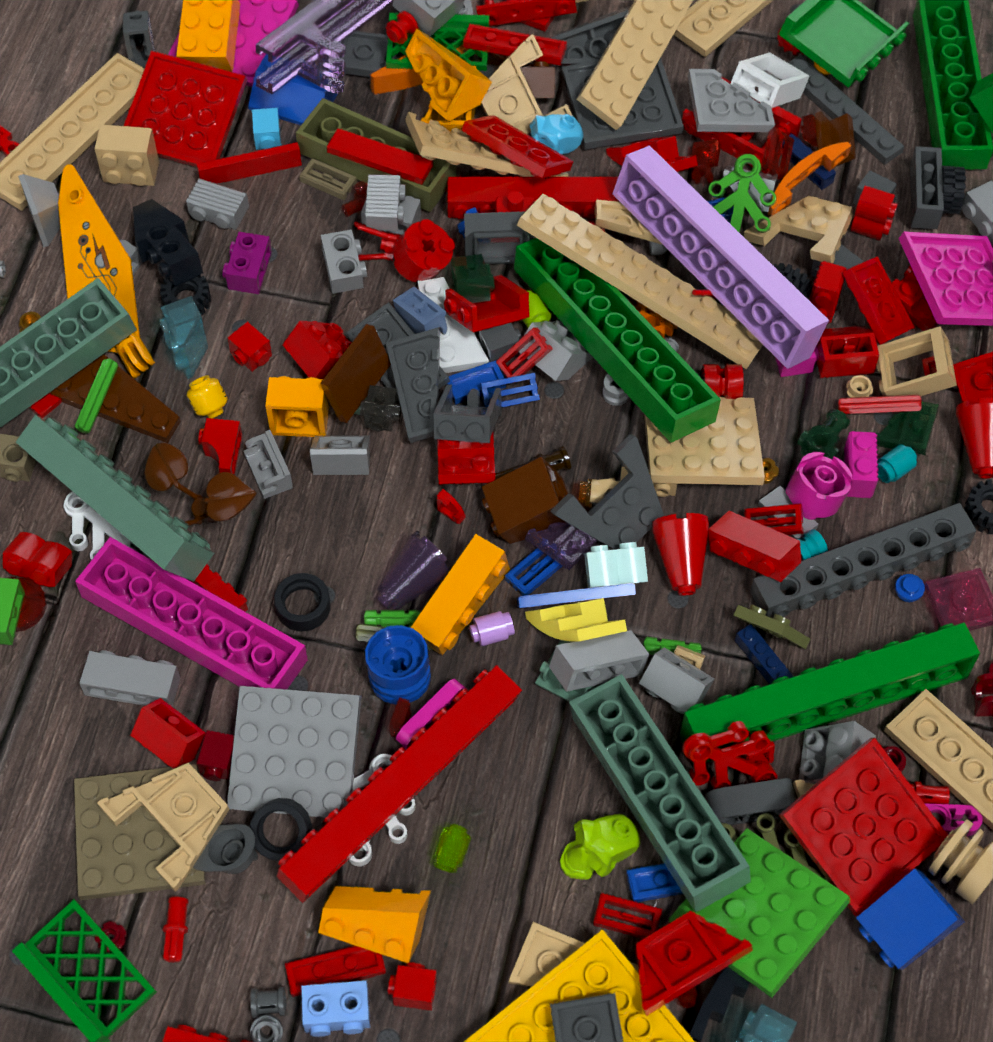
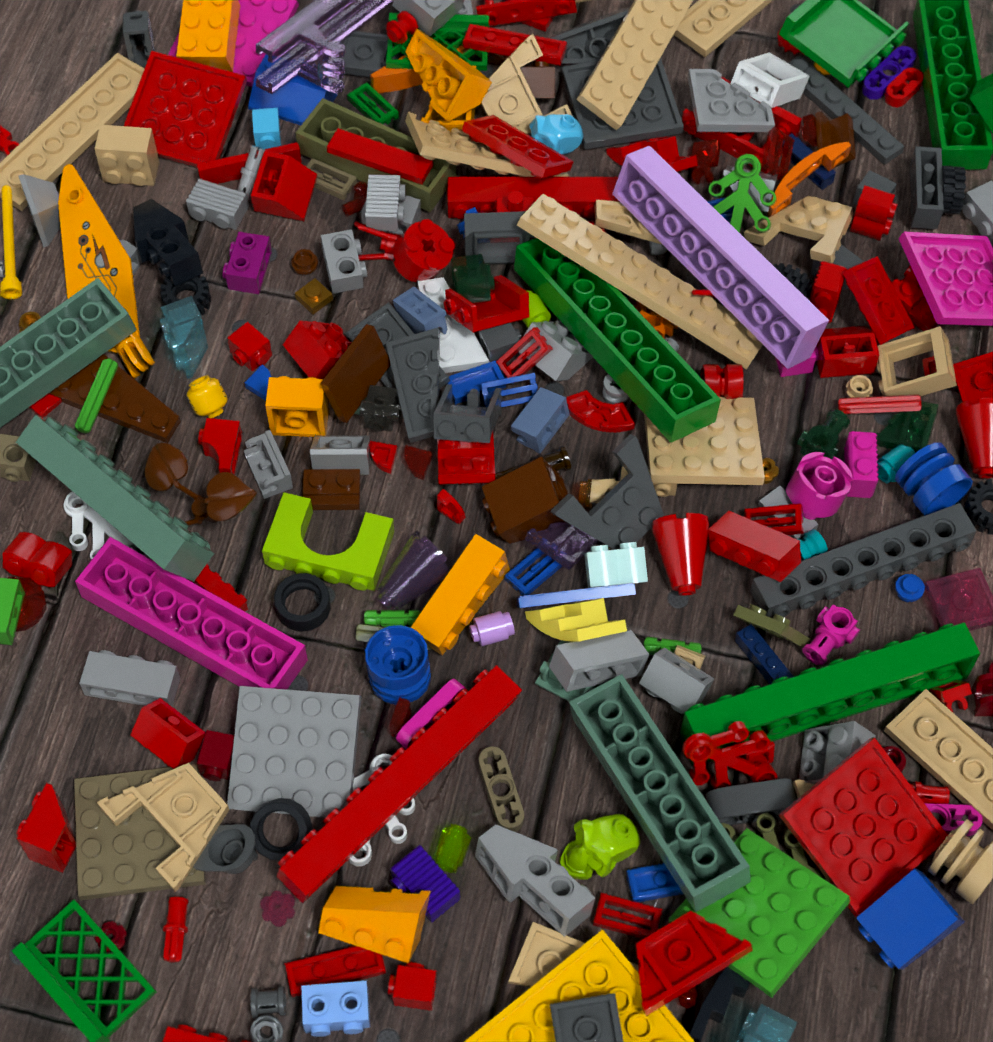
none -> yellow piece [0,185,22,299]
none -> red slope [17,783,76,873]
none -> light grey pin [237,145,267,200]
none -> blue tile [245,365,271,401]
none -> red slope [251,151,318,221]
none -> clear pink plant [260,891,295,927]
none -> lime arch [262,493,394,591]
none -> reddish brown plate [291,249,318,275]
none -> pearl gold plate [295,278,333,315]
none -> reddish brown plate [303,469,361,510]
none -> green tile [347,82,399,125]
none -> red tile [369,441,398,474]
none -> dark purple brick [390,845,460,923]
none -> clear red tile [404,445,432,480]
none -> light grey brick [475,825,595,937]
none -> dark tan beam [479,747,524,832]
none -> sand blue hinge [511,387,570,454]
none -> red tile [566,390,635,433]
none -> dark pink connector [802,604,860,666]
none -> dark purple beam [862,46,916,100]
none -> red beam [884,68,924,107]
none -> blue wheel [895,442,973,516]
none -> red tile [930,680,972,712]

